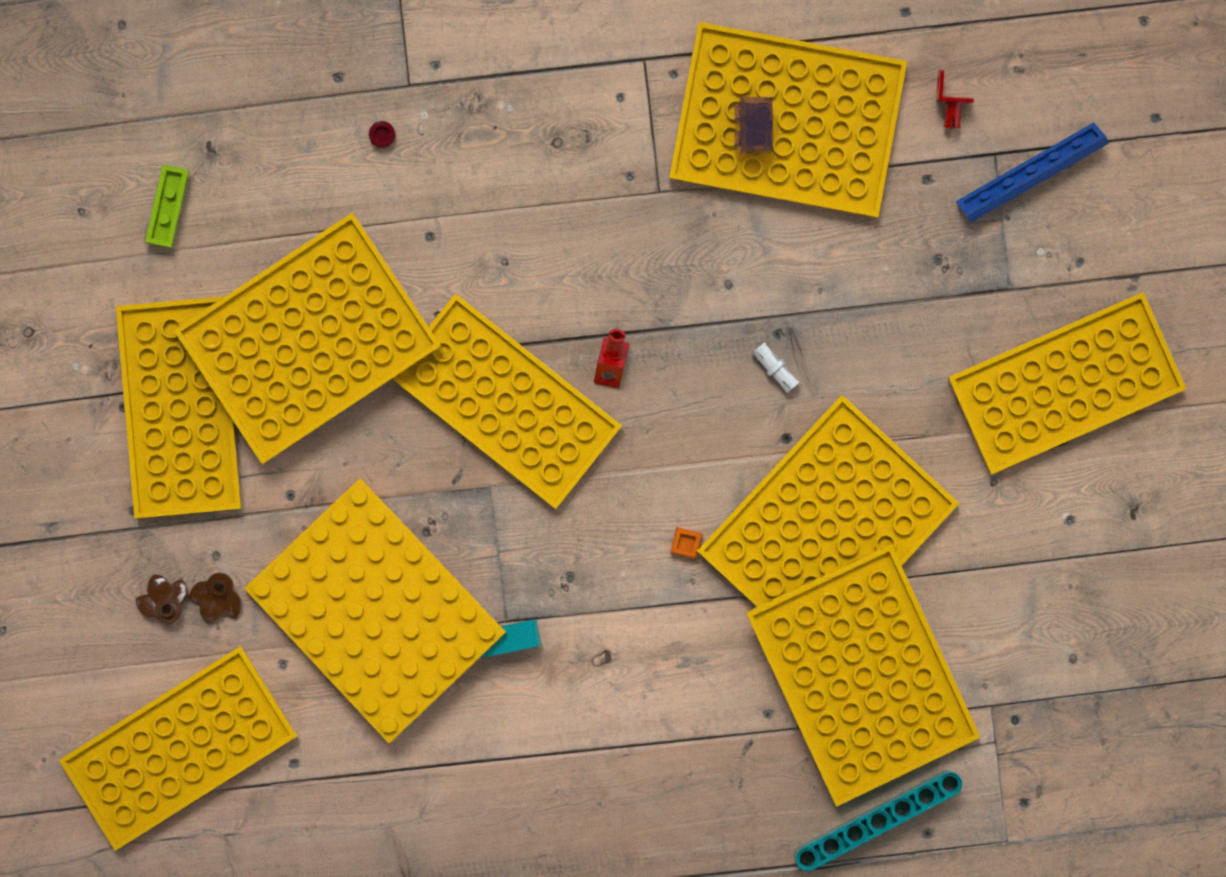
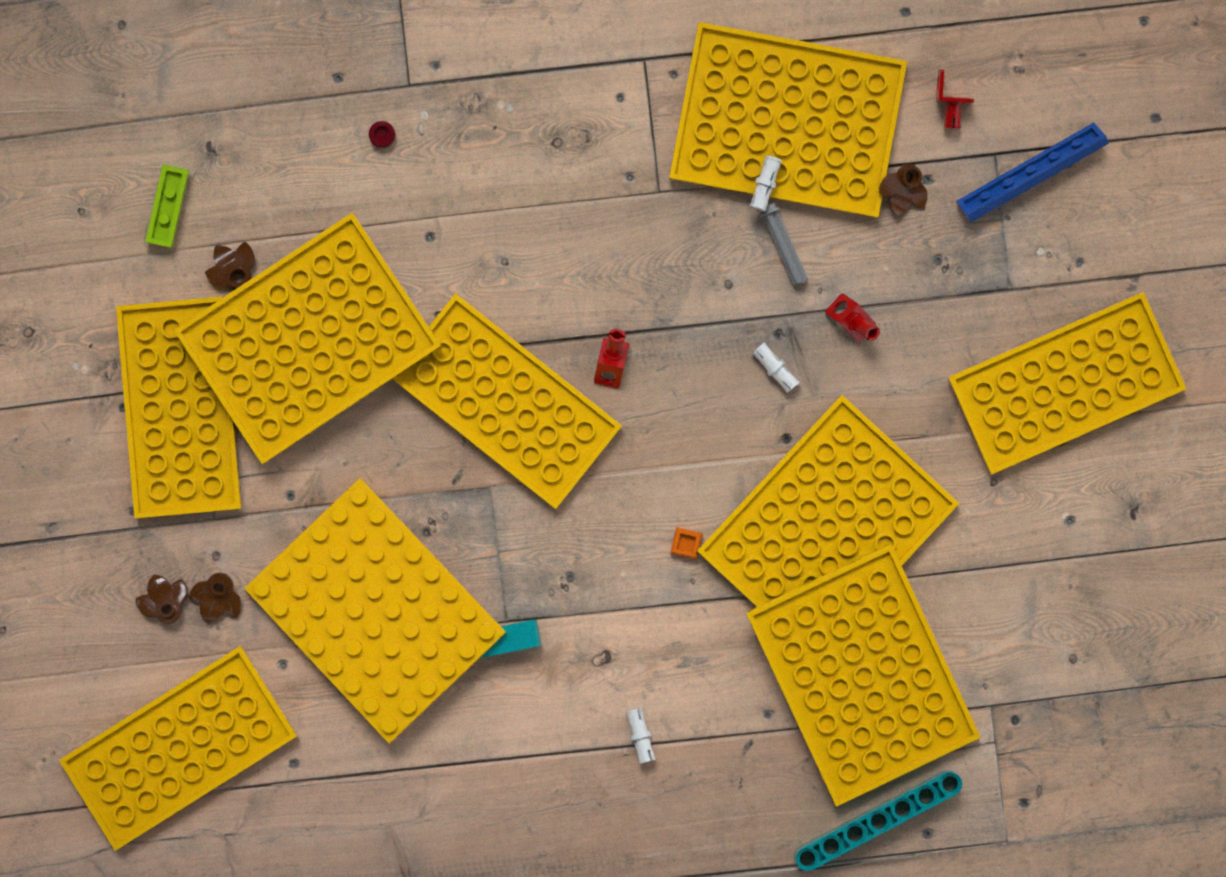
brick [734,97,773,154] -> none
none -> reddish brown plate [205,242,255,290]
none -> white pin [626,708,656,764]
none -> white pin [750,155,782,211]
none -> light grey axle [760,203,808,285]
none -> red bracket [825,293,880,343]
none -> reddish brown plate [879,164,927,216]

